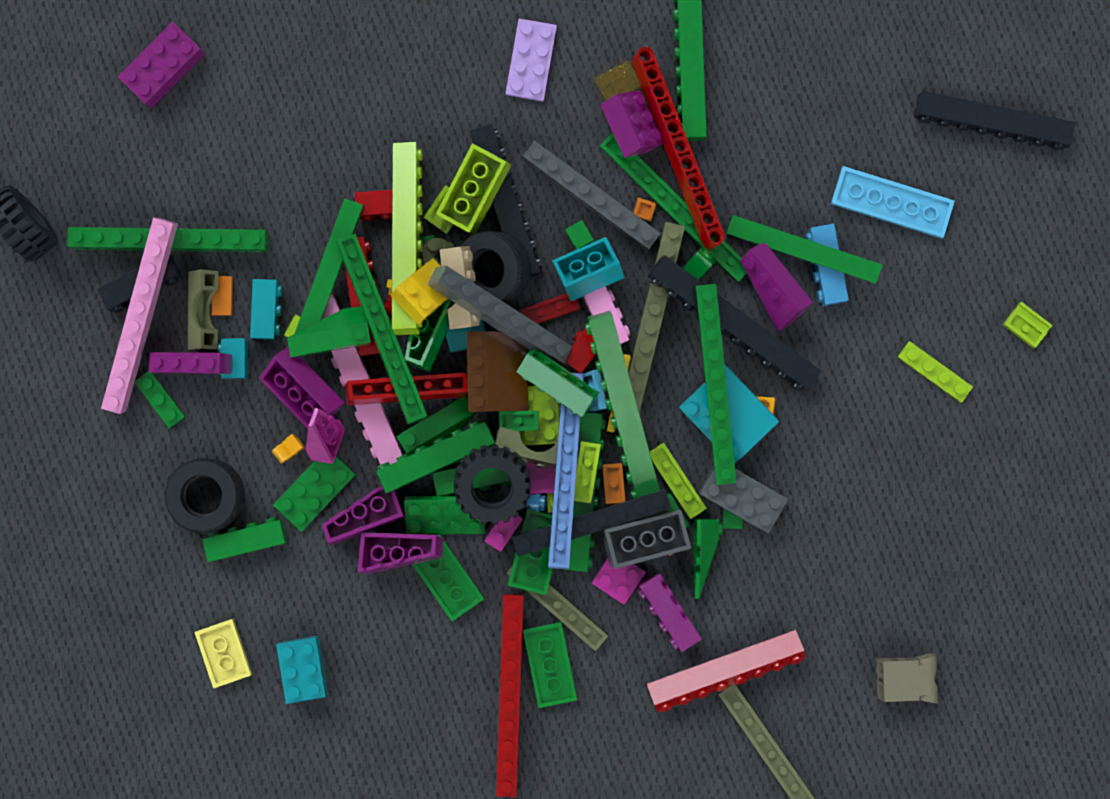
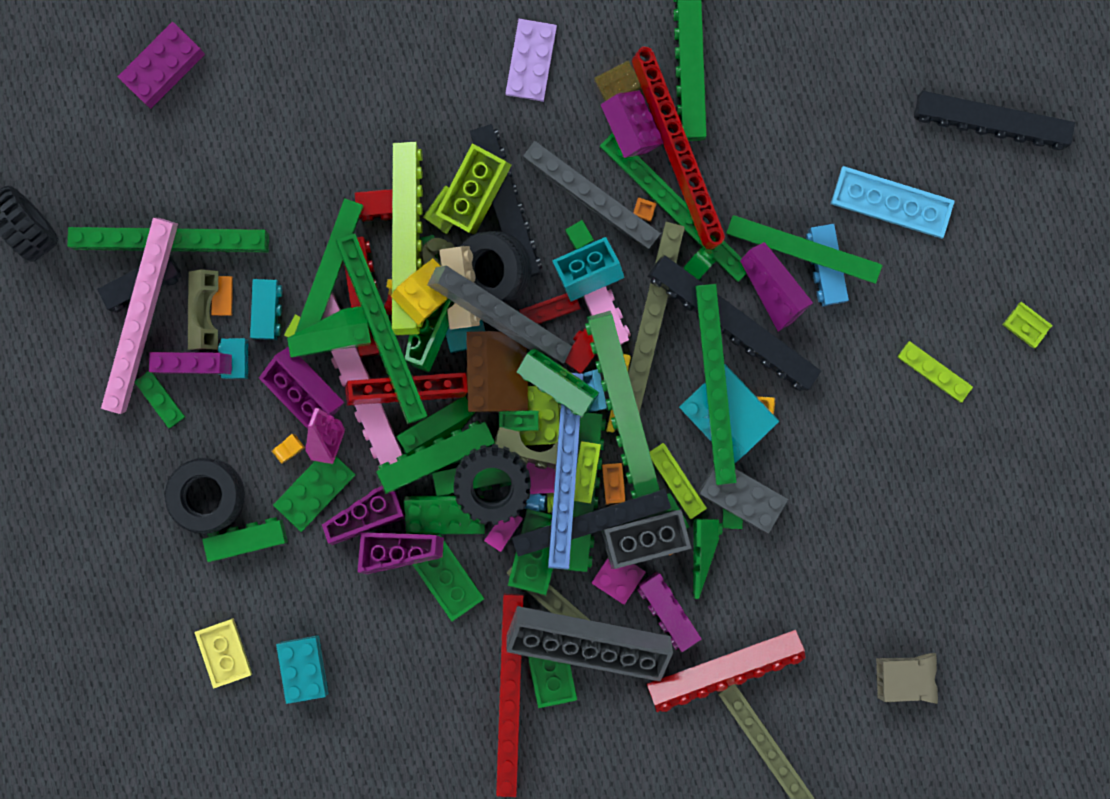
none -> dark grey brick [506,606,673,681]

